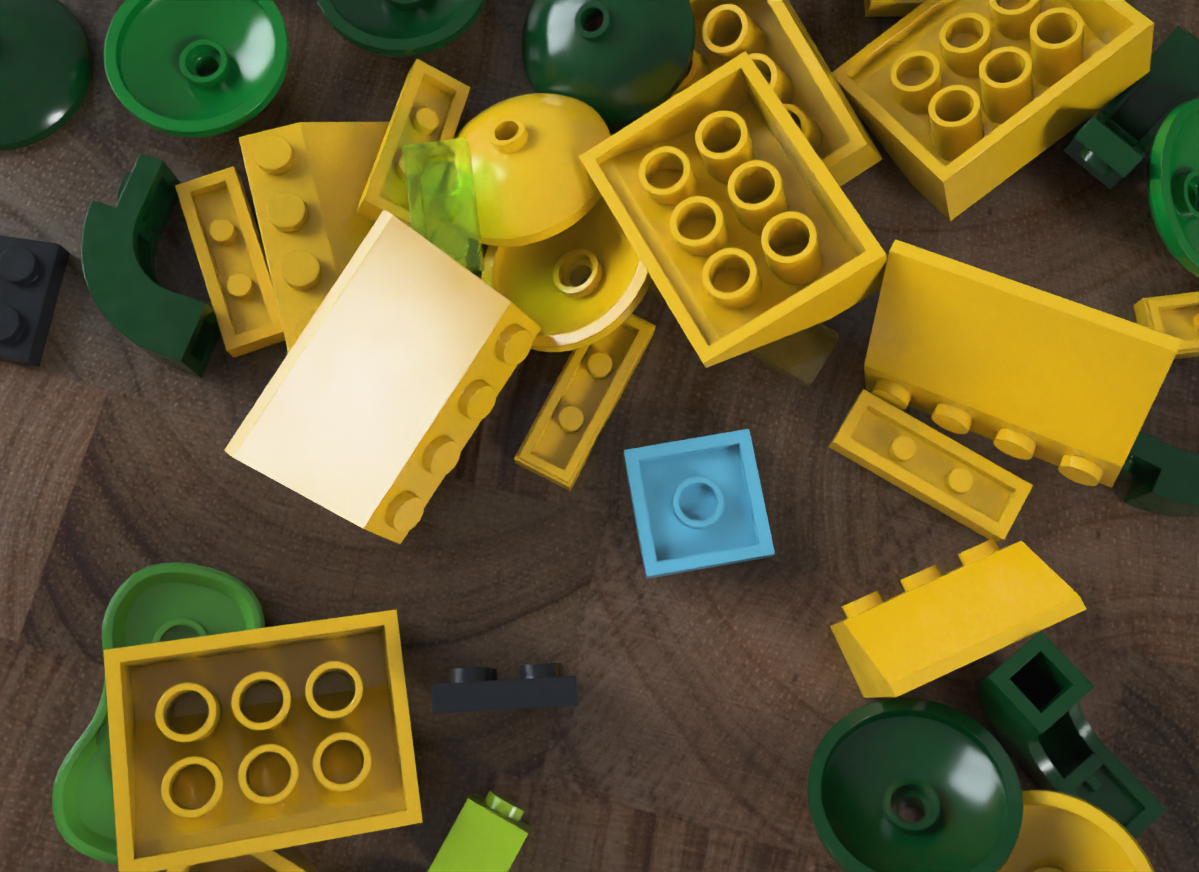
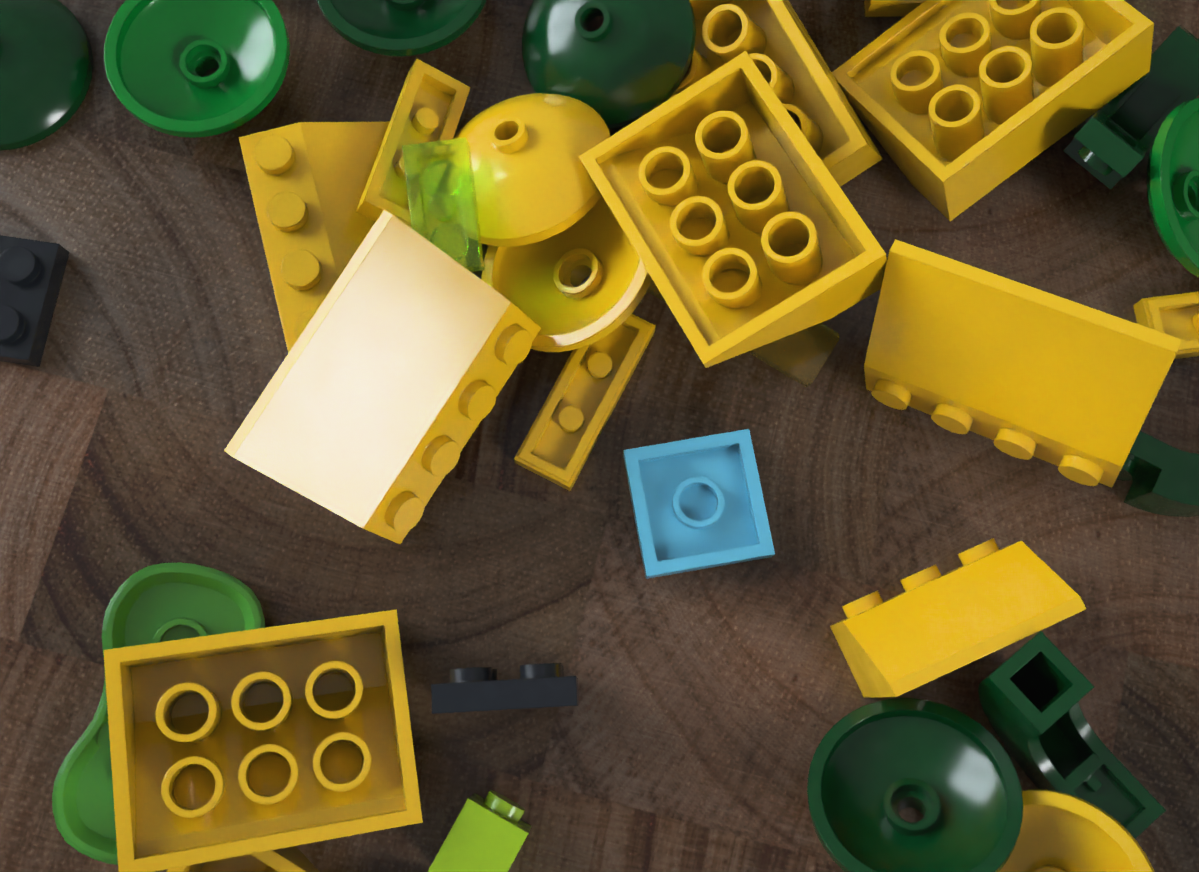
dark green arch [81,153,221,378] -> none
yellow plate [175,166,285,358] -> none
yellow plate [828,389,1033,543] -> none

